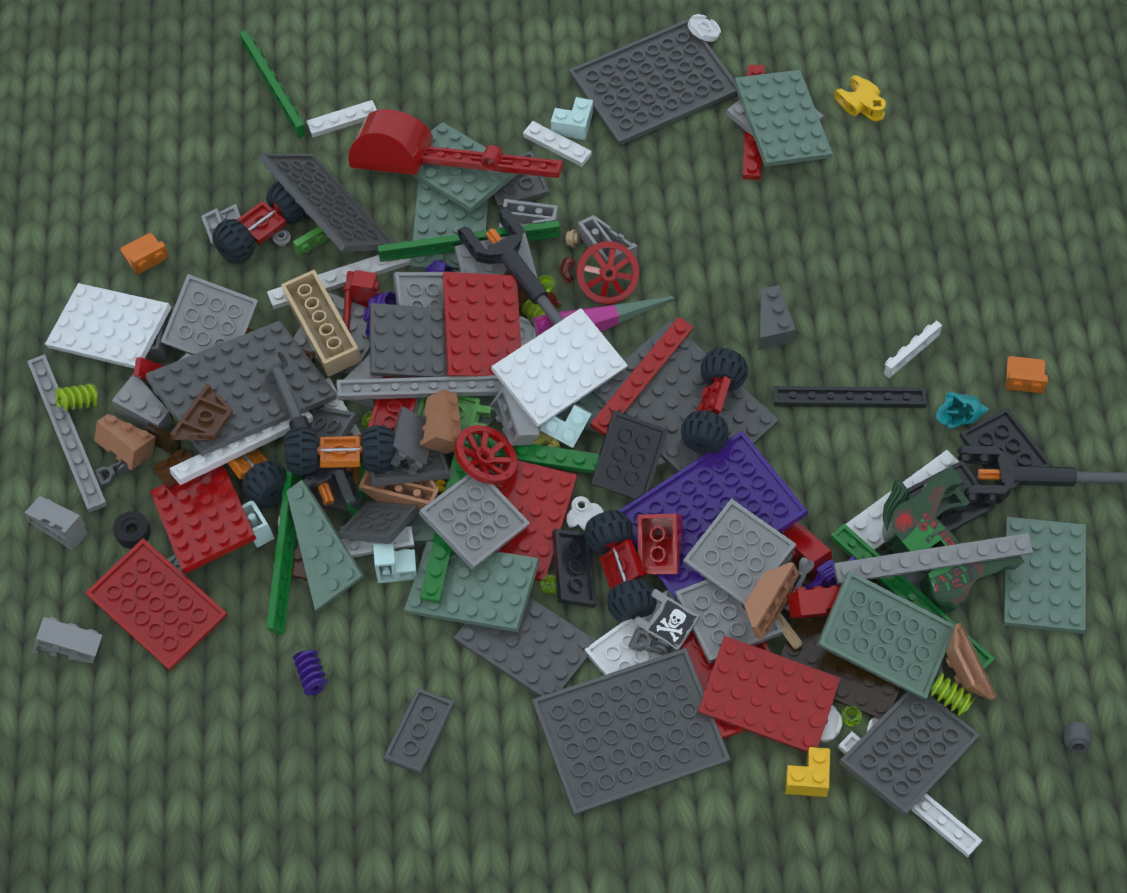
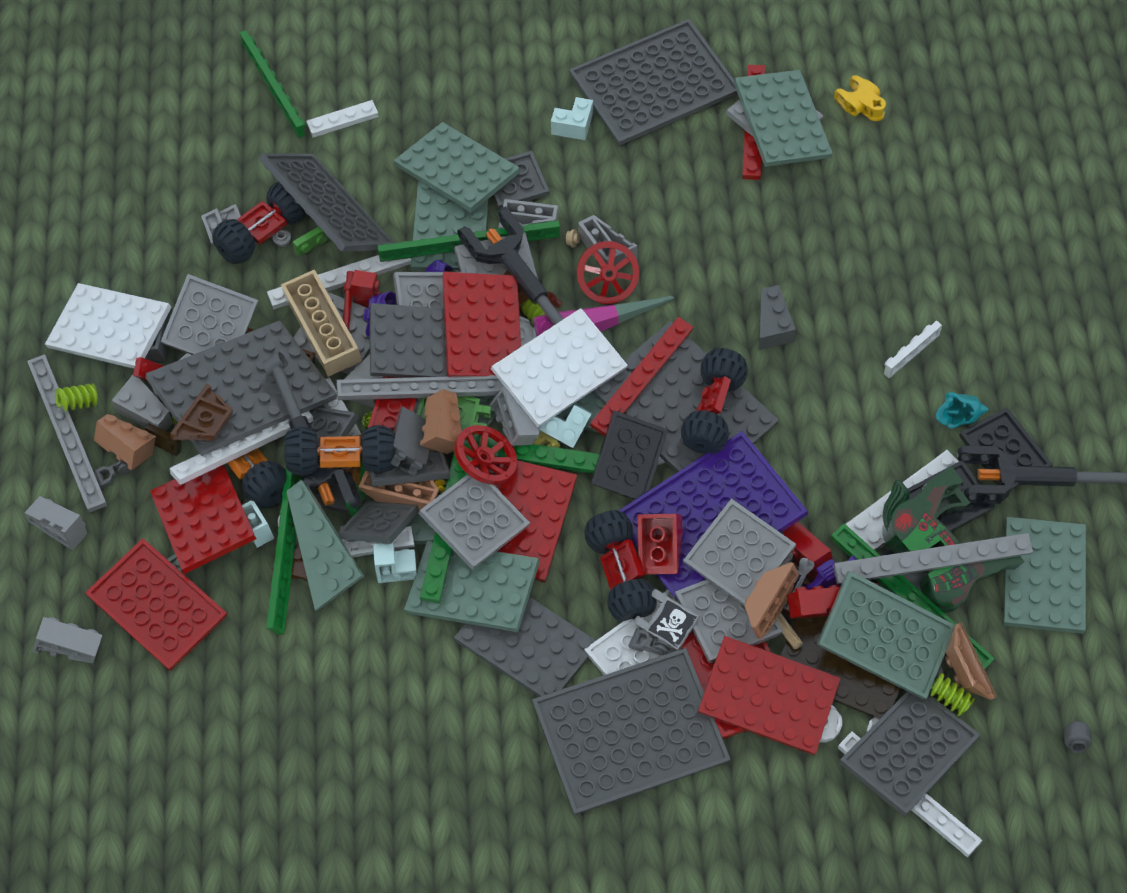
black tyre [113,511,151,549] -> none
orange bracket [121,233,169,275] -> none
reddish brown plate [152,448,194,487] -> none
dark purple piece [293,650,328,696] -> none
red plate [348,109,563,178] -> none
dark grey tile [383,688,455,775] -> none
white plate [523,121,591,167] -> none
clear neon green plate [538,274,555,292] -> none
clear neon green plate [540,575,557,594] -> none
black plate [552,528,597,608] -> none
clear red arm [559,256,575,283] -> none
white plate [566,496,604,531] -> none
white tile [688,14,721,42] -> none
black plate [773,386,927,408] -> none
yellow brick [785,747,830,797] -> none
clear neon green plate [841,706,862,726] -> none
orange bracket [1006,356,1048,394] -> none

